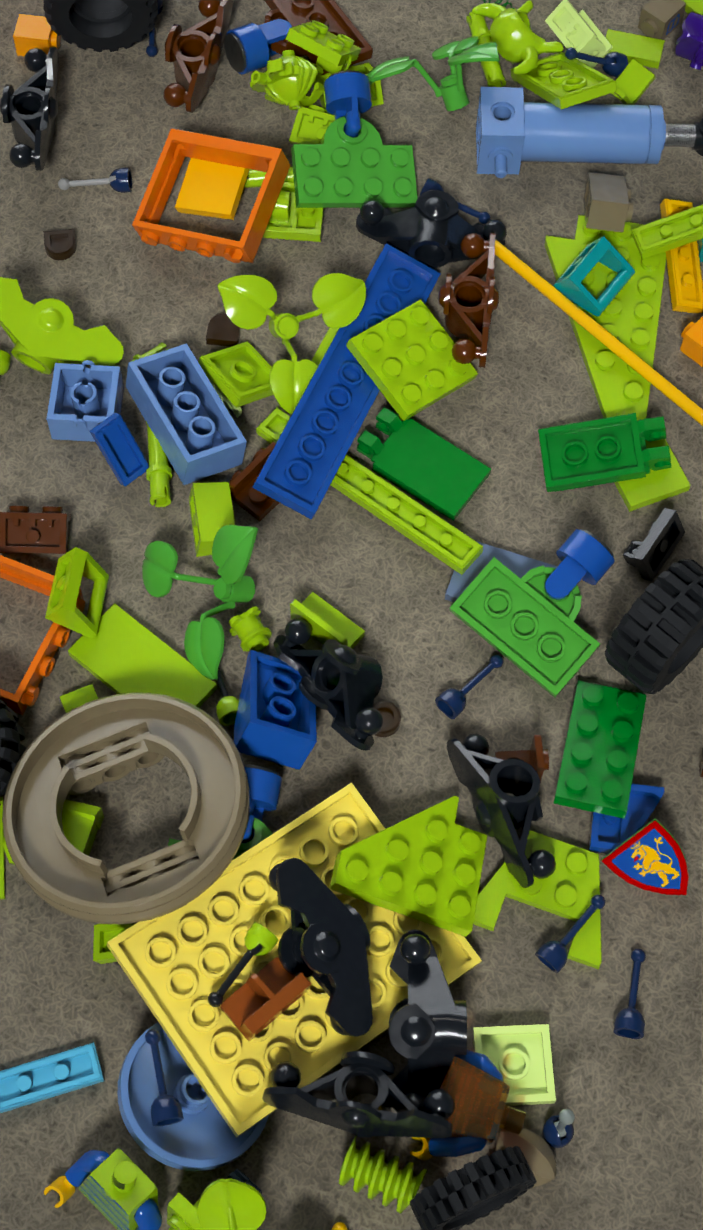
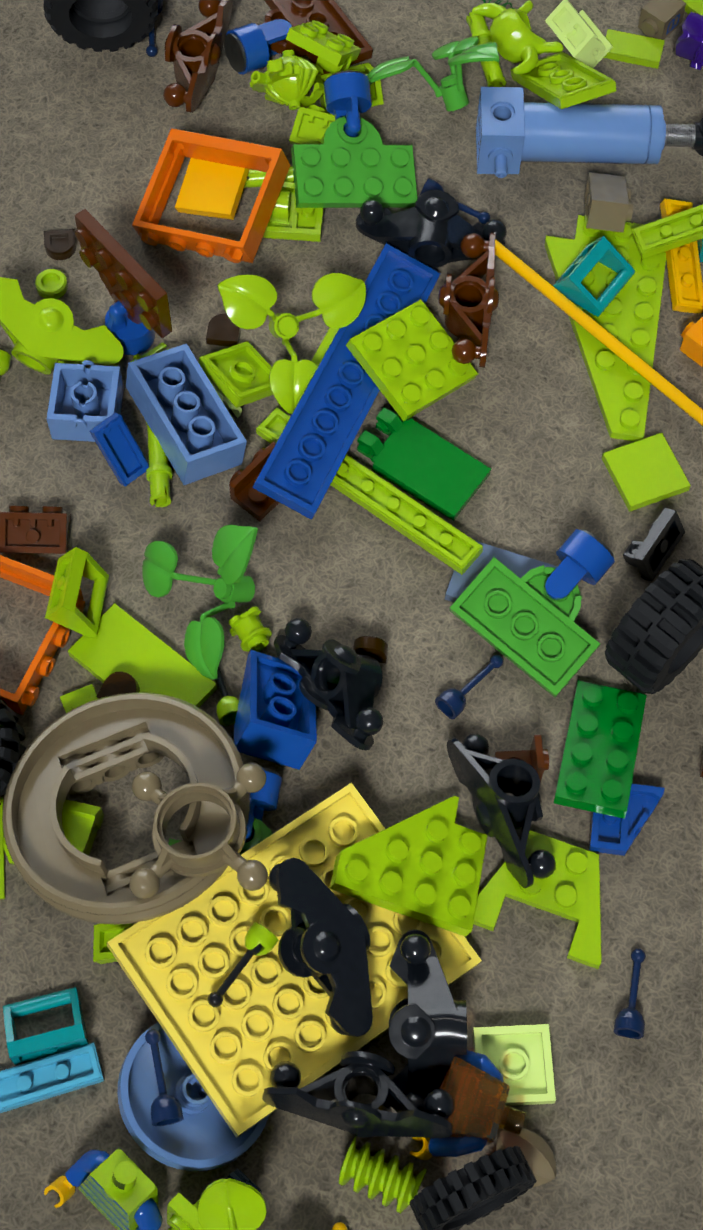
black piece [0,47,59,171] -> none
light orange brick [13,14,61,56] -> none
hinge [58,167,132,193] -> none
lime hinge [189,482,235,557] -> none
dark orange panel [220,957,311,1042] -> none
lime panel [290,591,365,649] -> none
dark brown tile [373,701,401,737] -> none
dark blue hinge [535,895,605,973] -> none
green tile [538,413,671,492] -> none
dark blue hinge [542,1109,575,1148] -> none
dark blue hinge [565,47,628,78] -> none
shield [601,818,689,895] -> none
lime bracket [610,59,656,105] -> none
none -> teal tile [3,987,89,1065]
none -> lime tile [35,269,68,299]
none -> reddish brown plate [74,209,173,355]
none -> dark brown tile [96,672,140,699]
none -> dark tan piece [129,763,268,899]
none -> dark brown tile [353,636,388,664]

